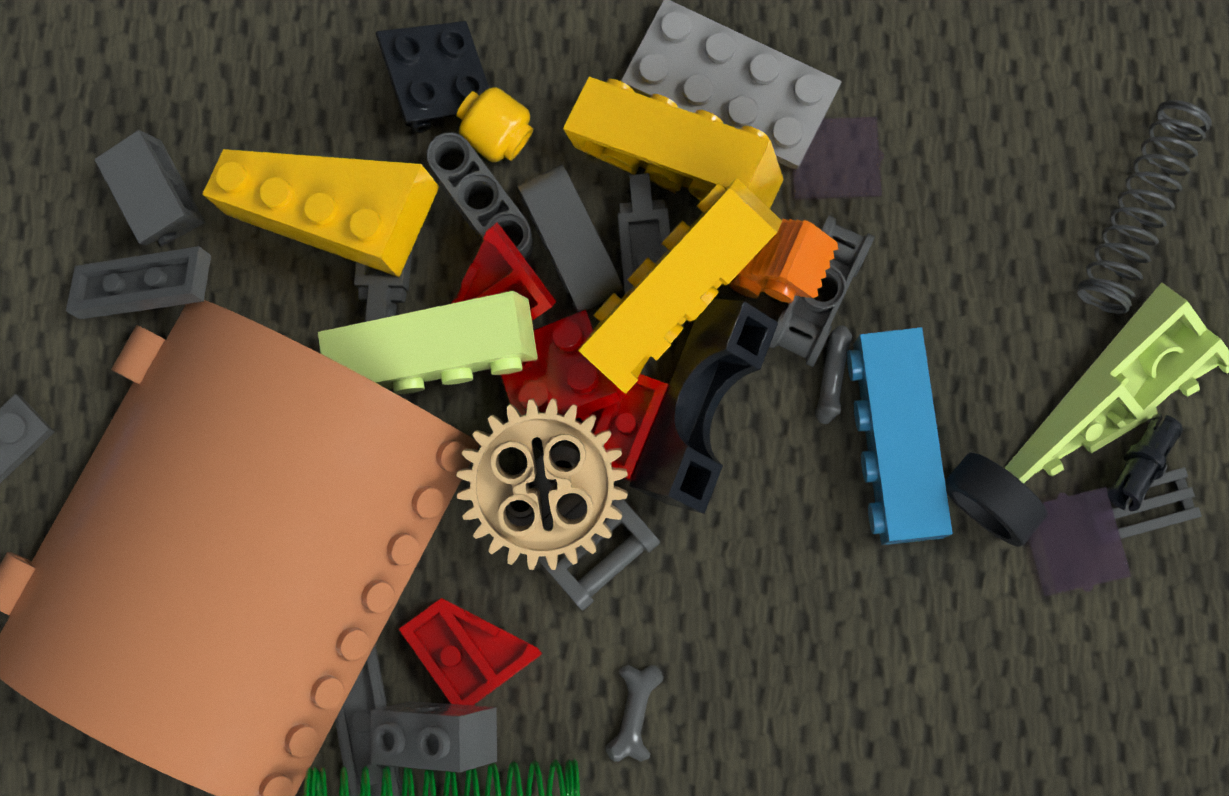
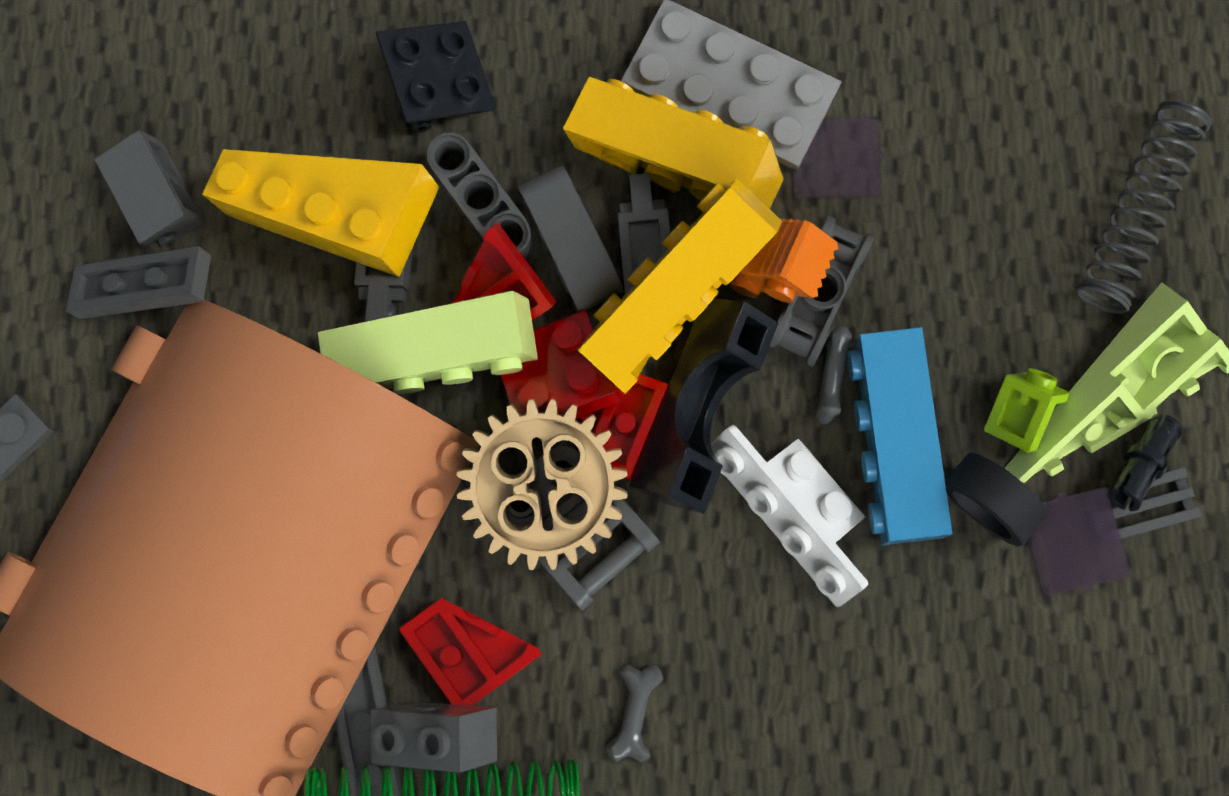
yellow head [456,87,533,162] -> none
none -> white bracket [711,425,868,607]
none -> lime bracket [983,368,1070,453]

